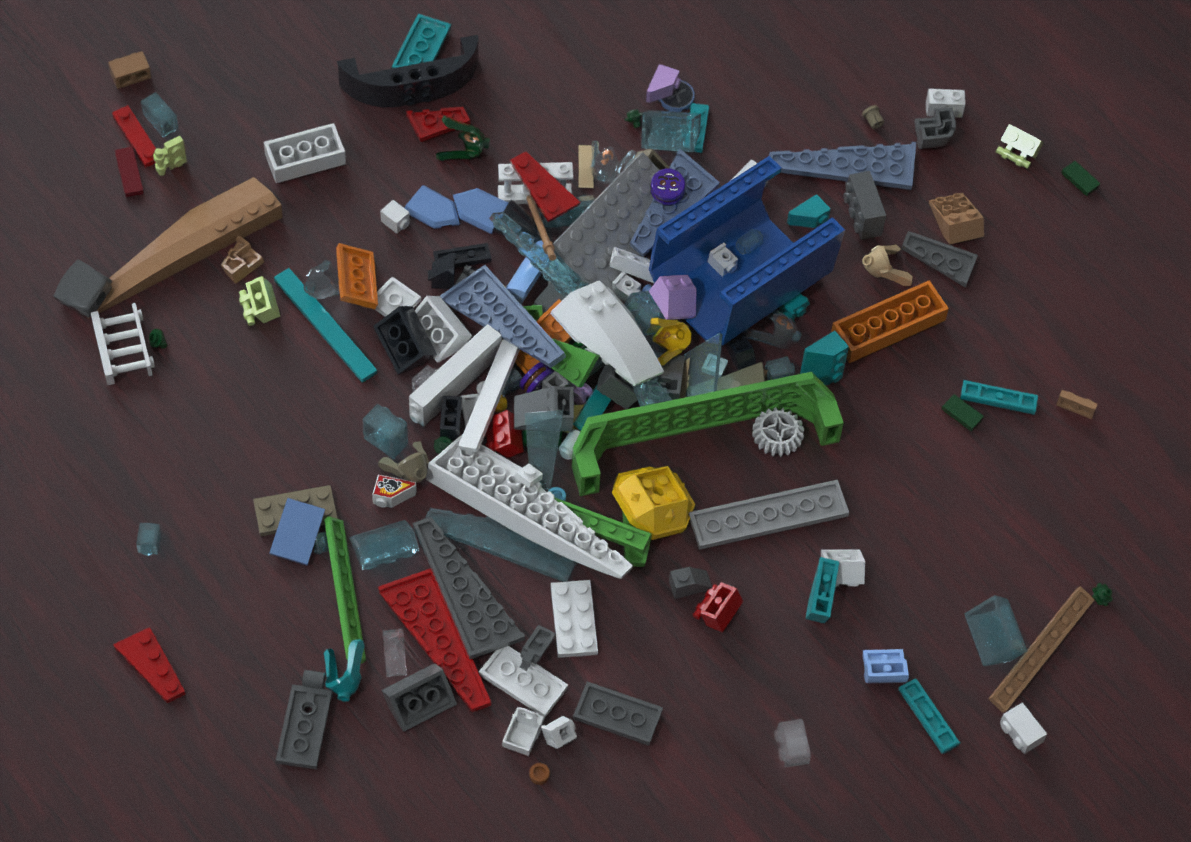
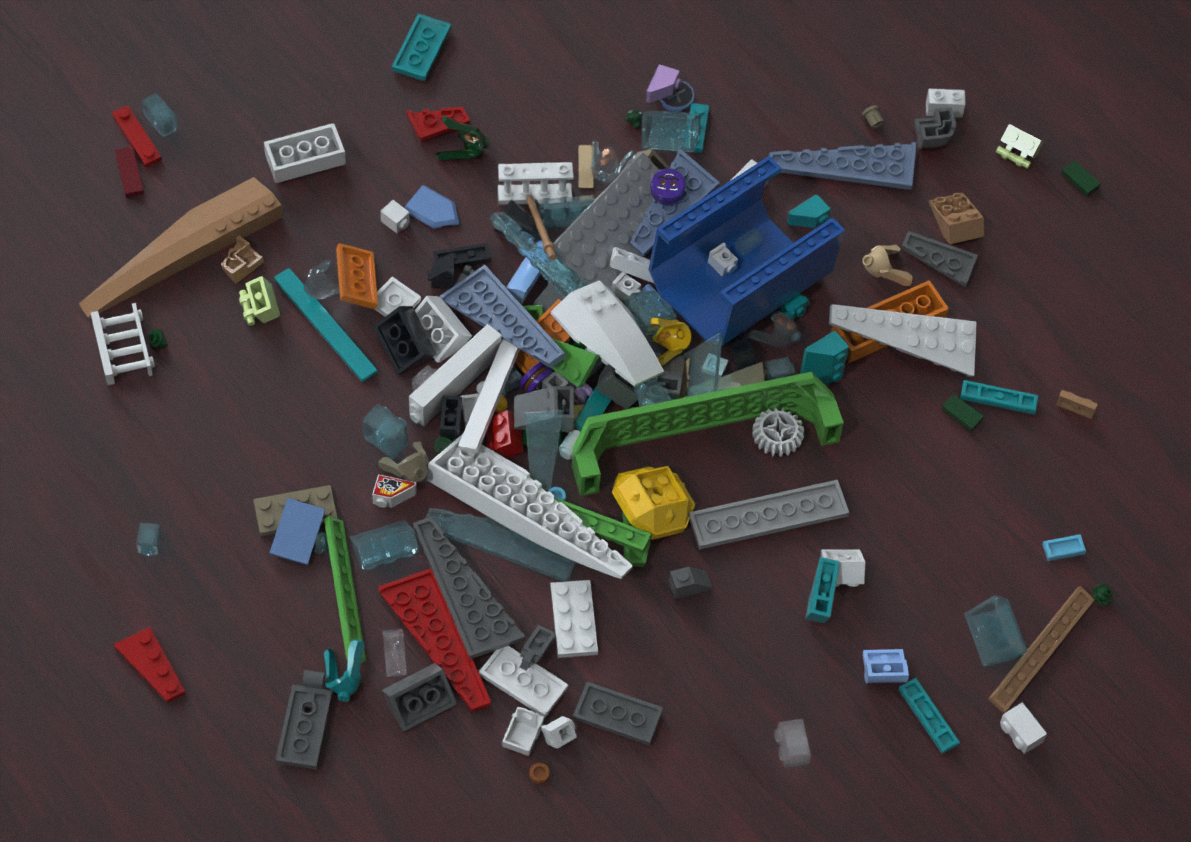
dark grey piece [53,259,112,318] -> none
medium nougat brick [108,51,151,89] -> none
yellowish green plate [154,136,187,176] -> none
black slope [337,35,479,108] -> none
medium blue tile [453,188,508,235] -> none
red wing [510,151,581,223] -> none
white plate [515,464,543,488] -> none
lavender slope [649,275,696,320] -> none
red brick [693,582,744,632] -> none
dark grey brick [843,171,886,240] -> none
none -> white wing [829,304,976,377]
none -> medium azure tile [1042,534,1086,561]

